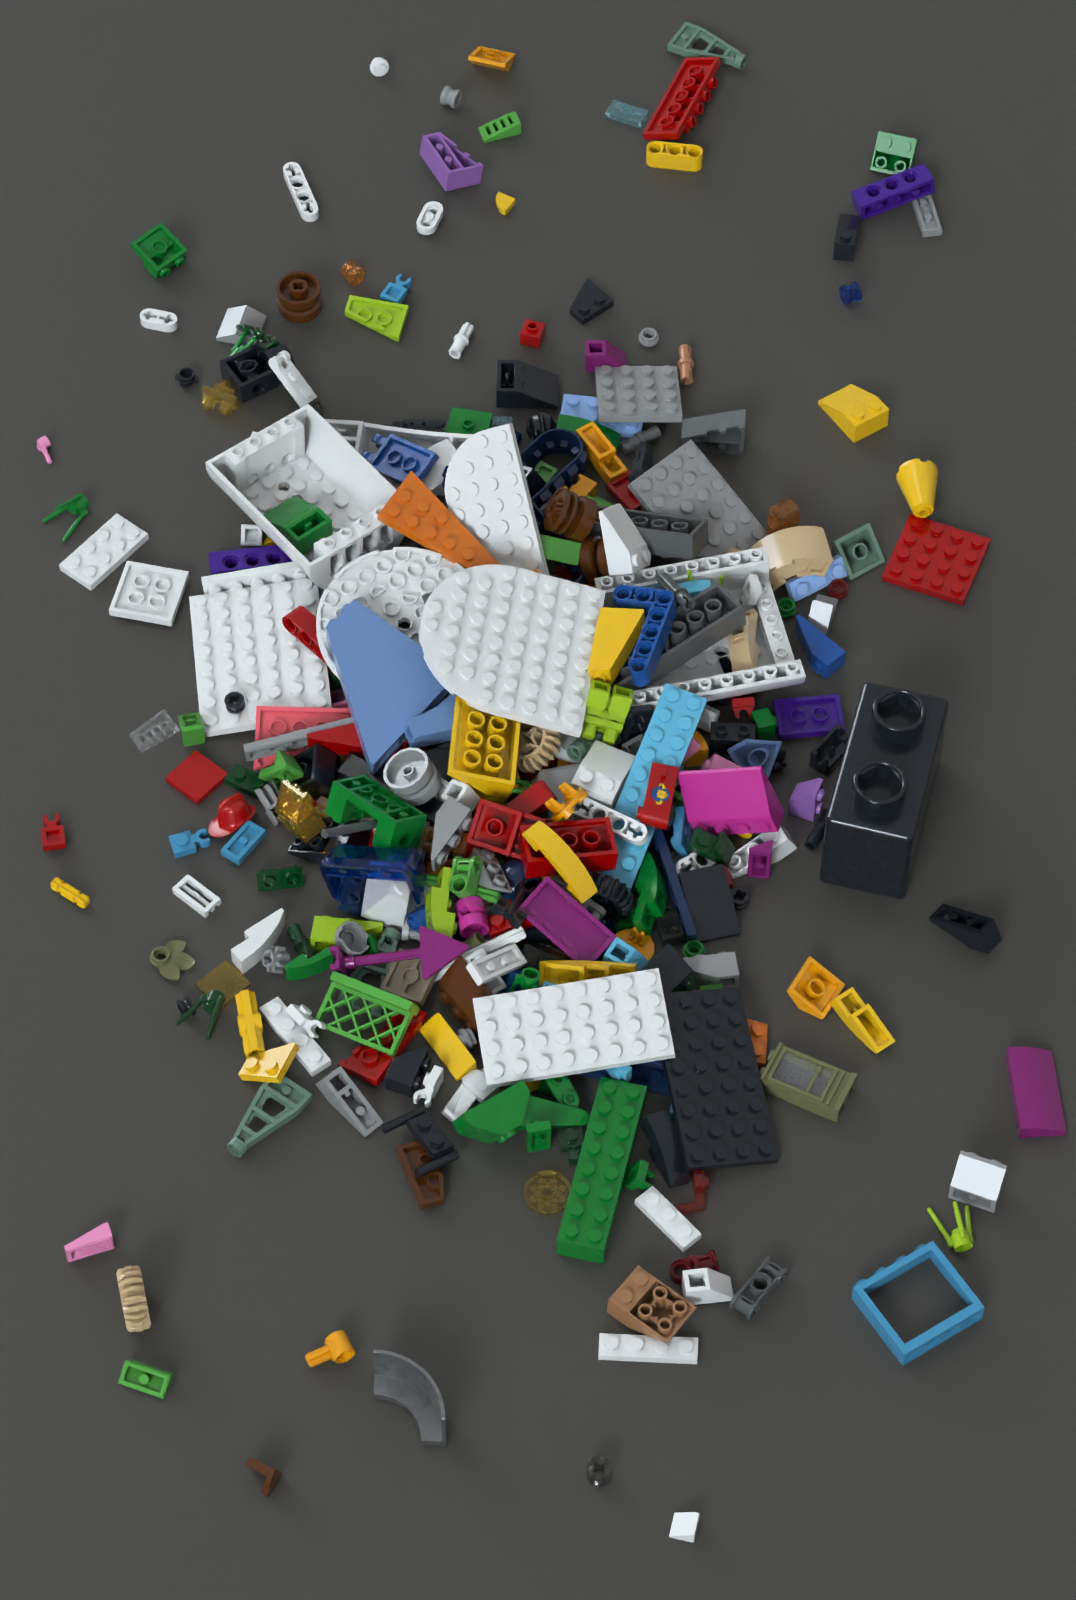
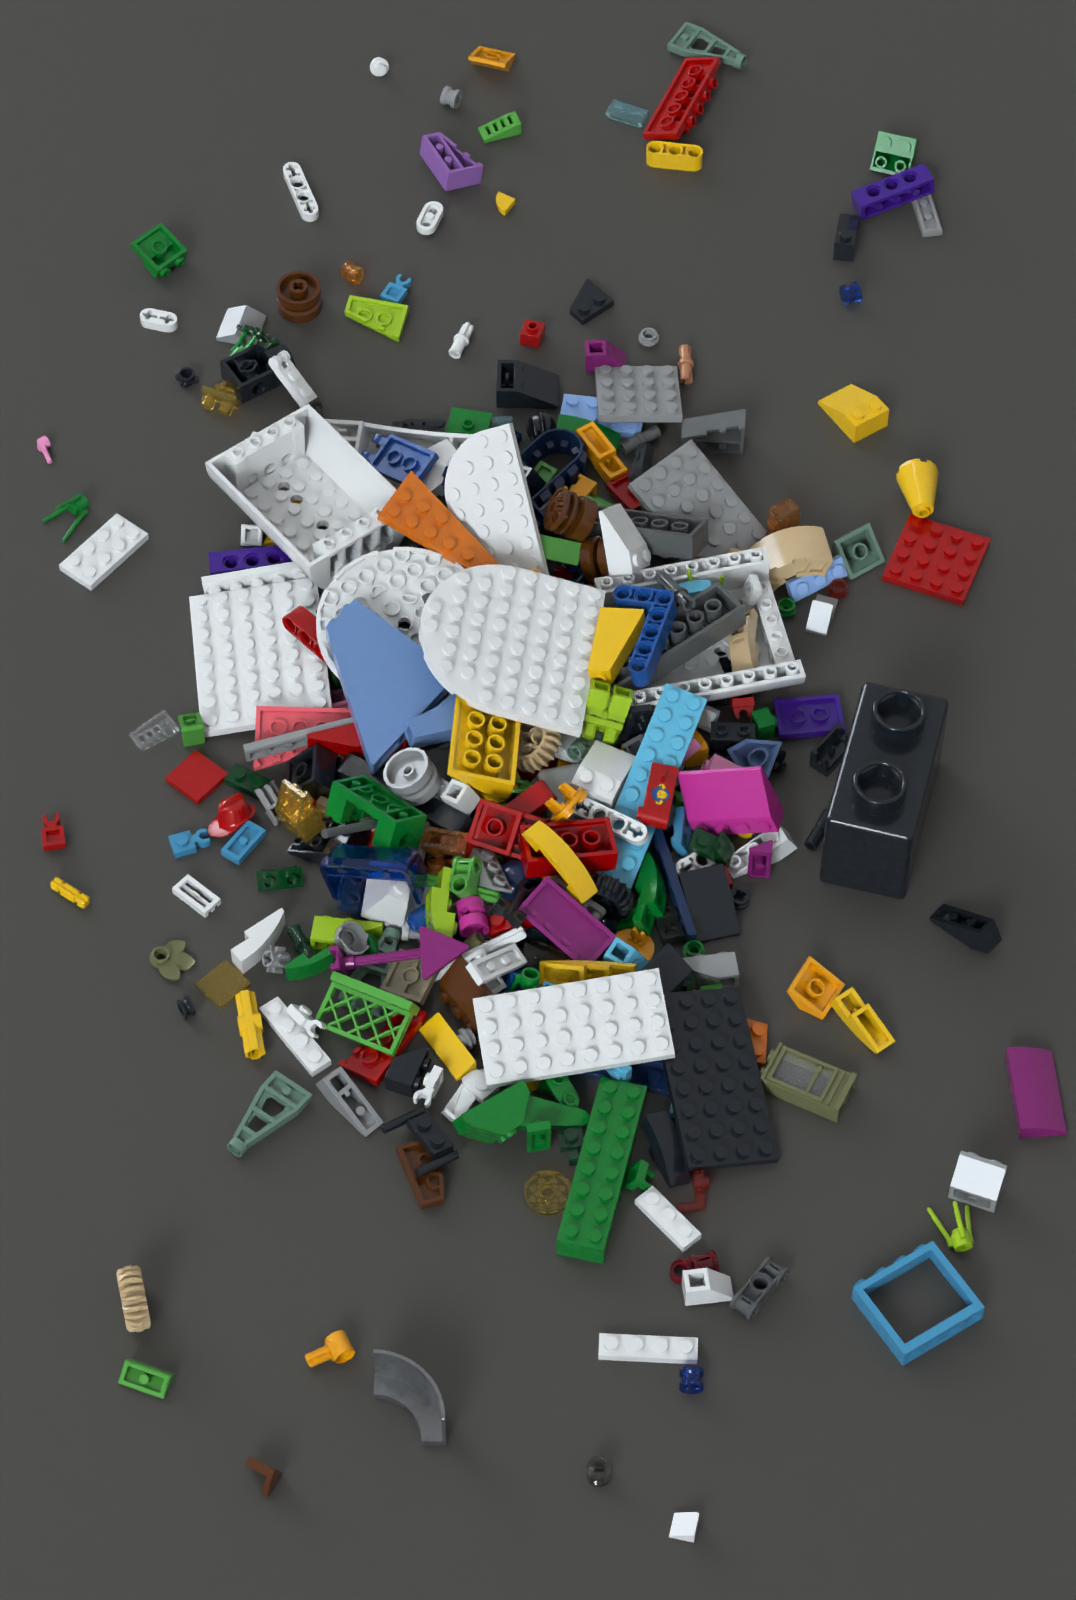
bright pink slope [64,1222,115,1262] -> none
white plate [109,561,189,626] -> none
dark green plant [175,990,226,1039] -> none
black bush [224,692,246,714] -> none
yellow wing [238,1043,299,1084] -> none
bright green slope [258,750,304,786] -> none
green slope [263,496,333,555] -> none
light grey slope [431,797,473,871] -> none
medium nougat slope [607,1265,697,1344] -> none
medium lavender slope [788,778,826,822] -> none
blue slope [795,614,846,679] -> none
none -> clear blue wheel [679,1365,704,1394]

